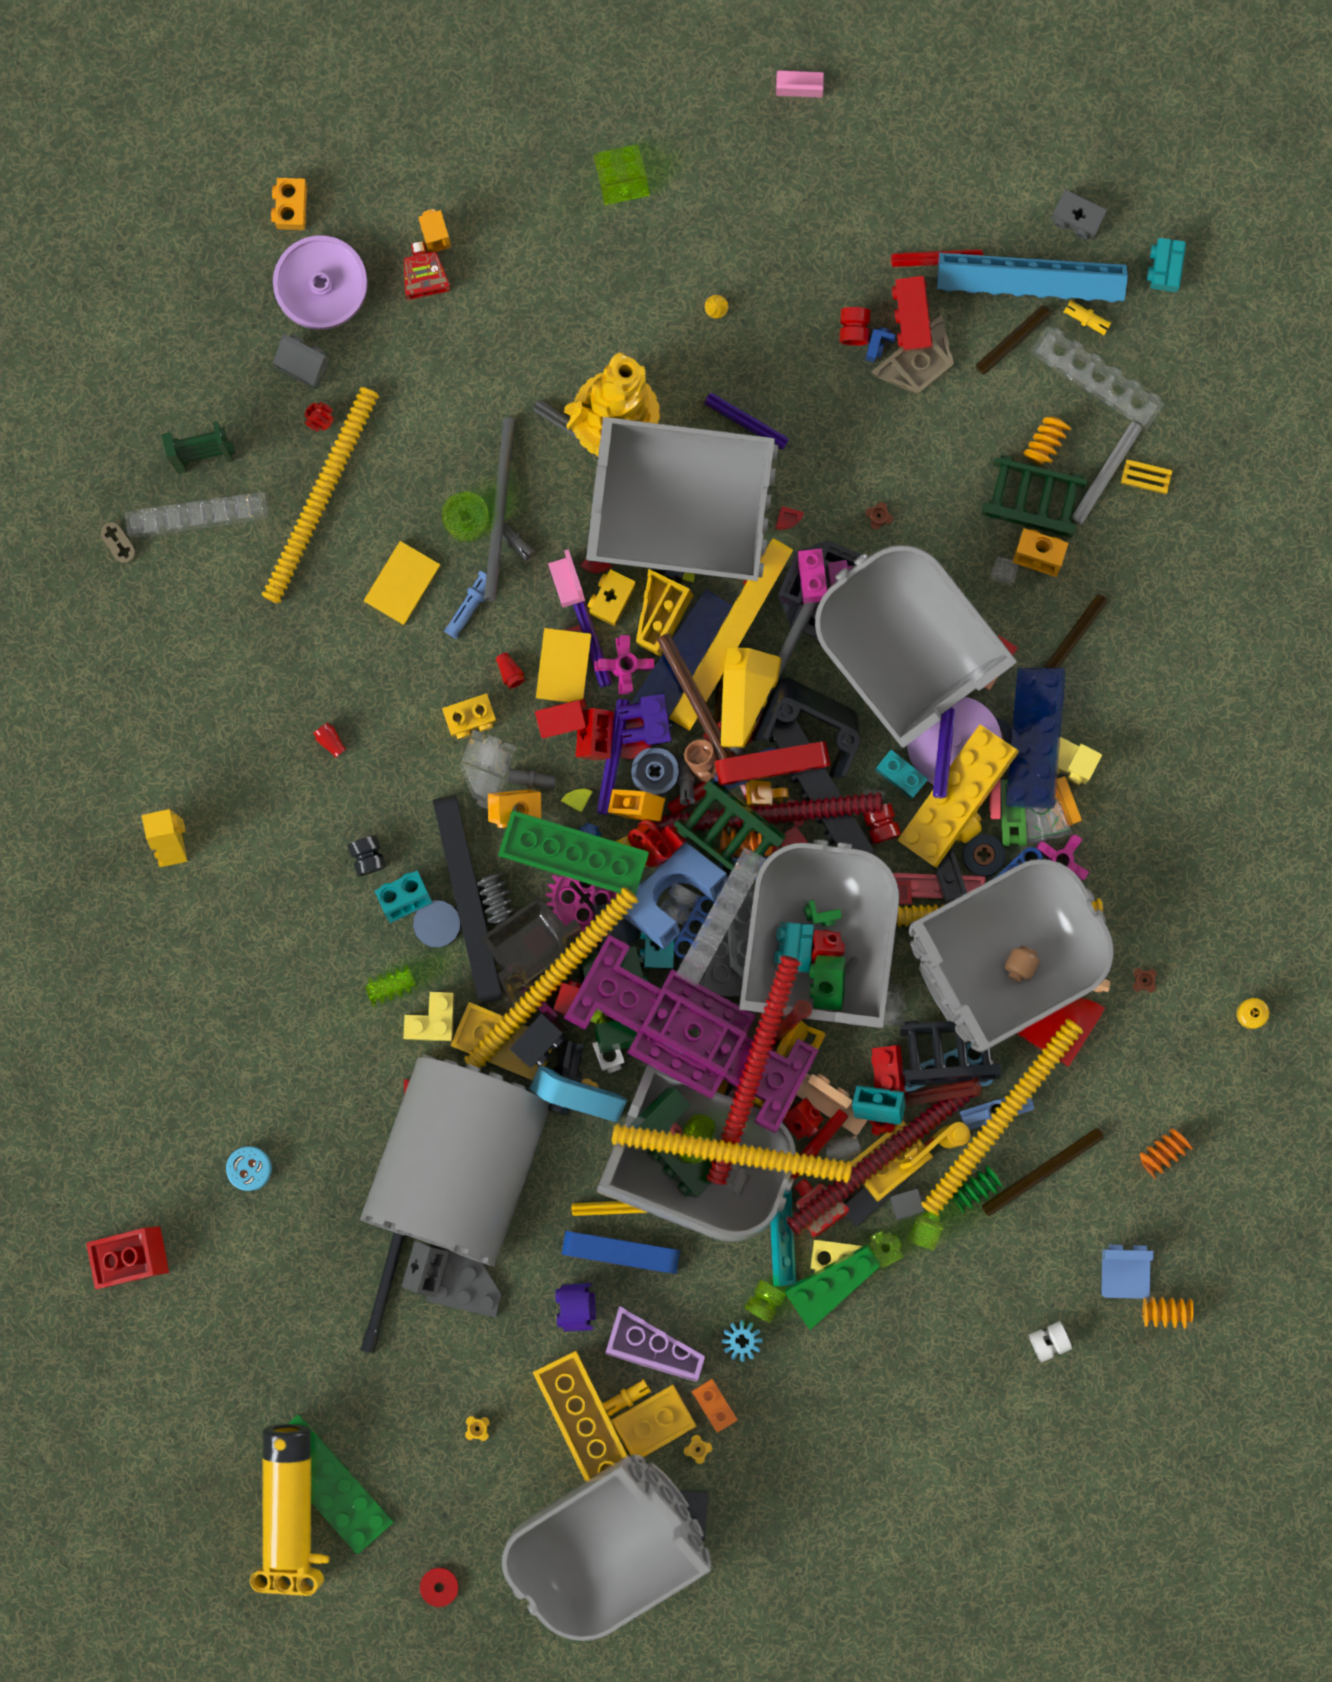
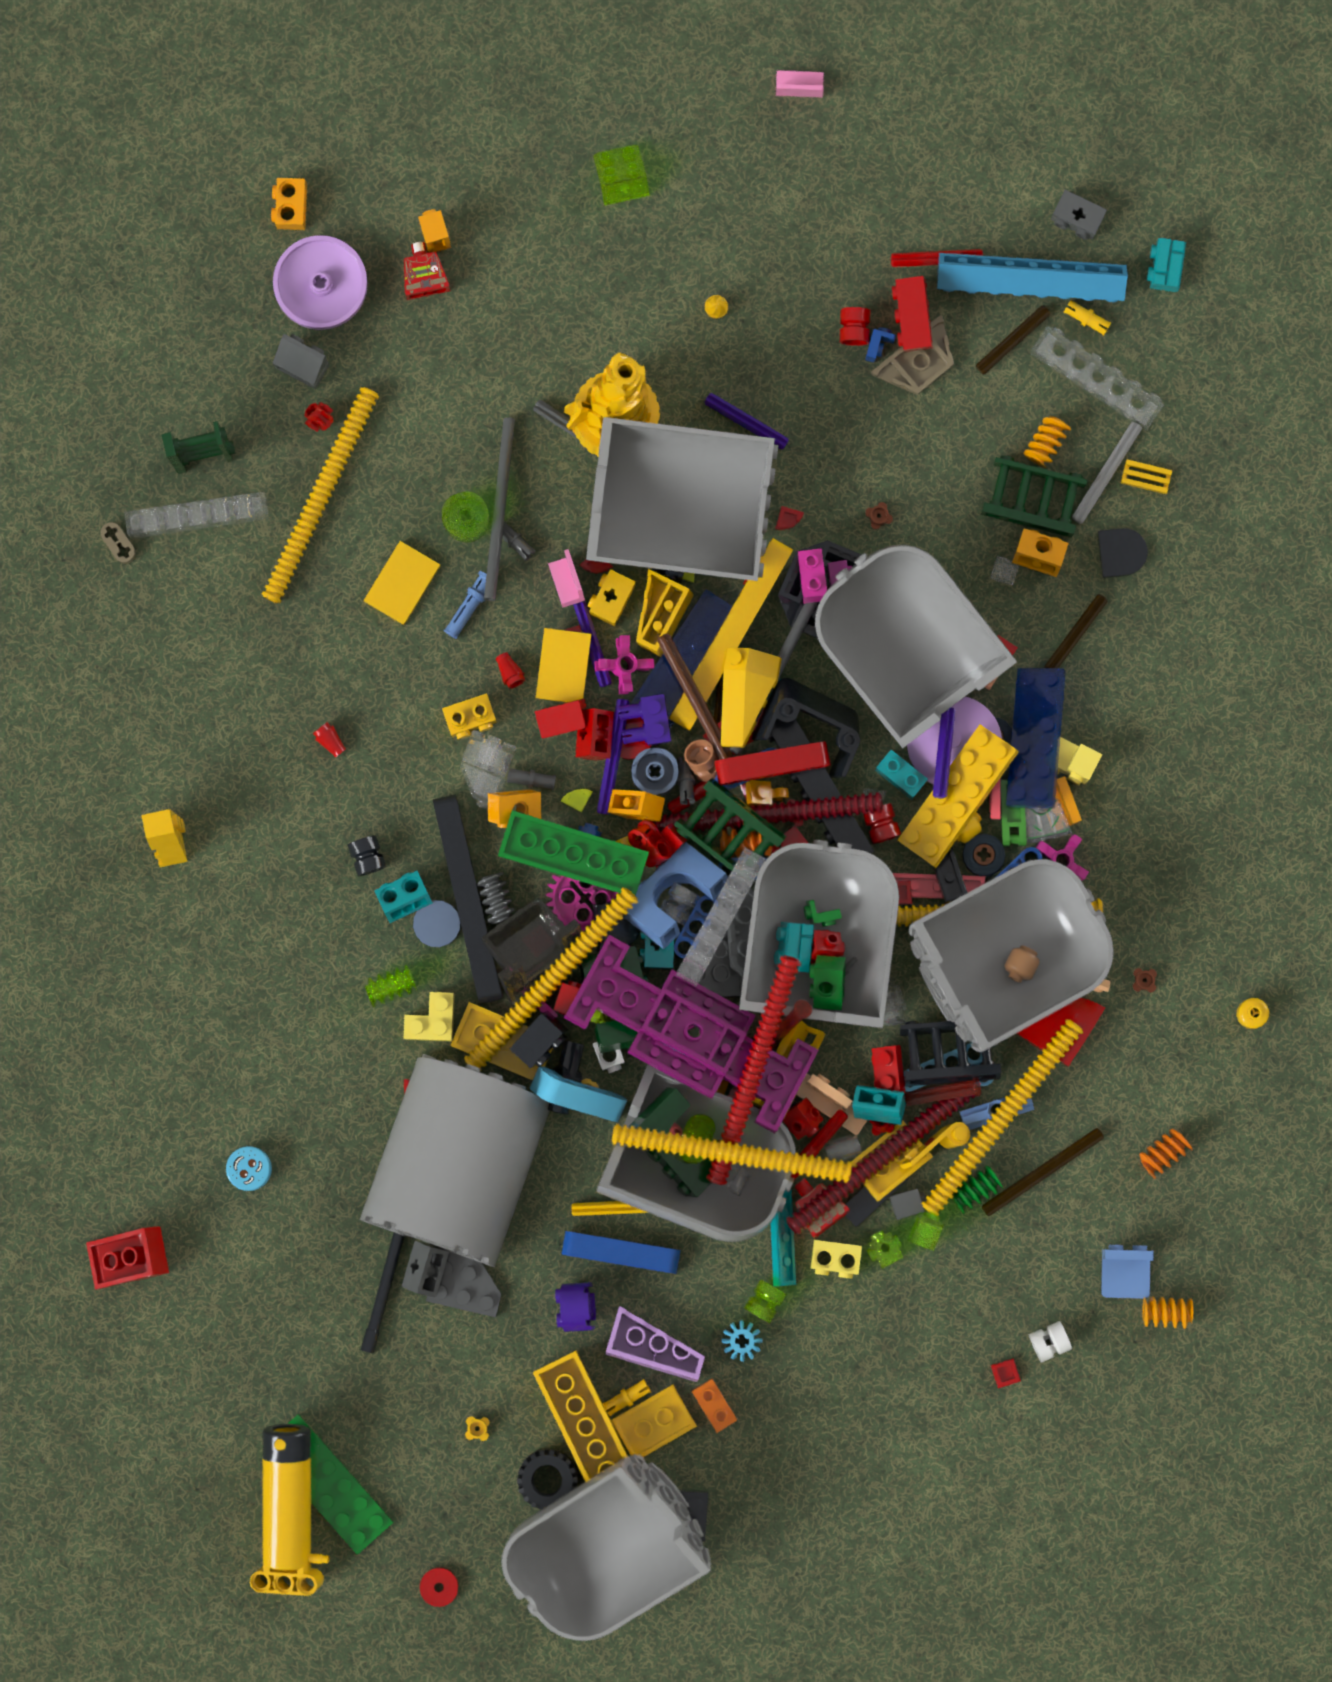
yellow plate [684,1435,712,1464] -> none
green wing [785,1244,880,1330] -> none
none -> black tyre [517,1448,578,1510]
none -> red tile [990,1358,1021,1388]
none -> black tile [1097,528,1148,578]

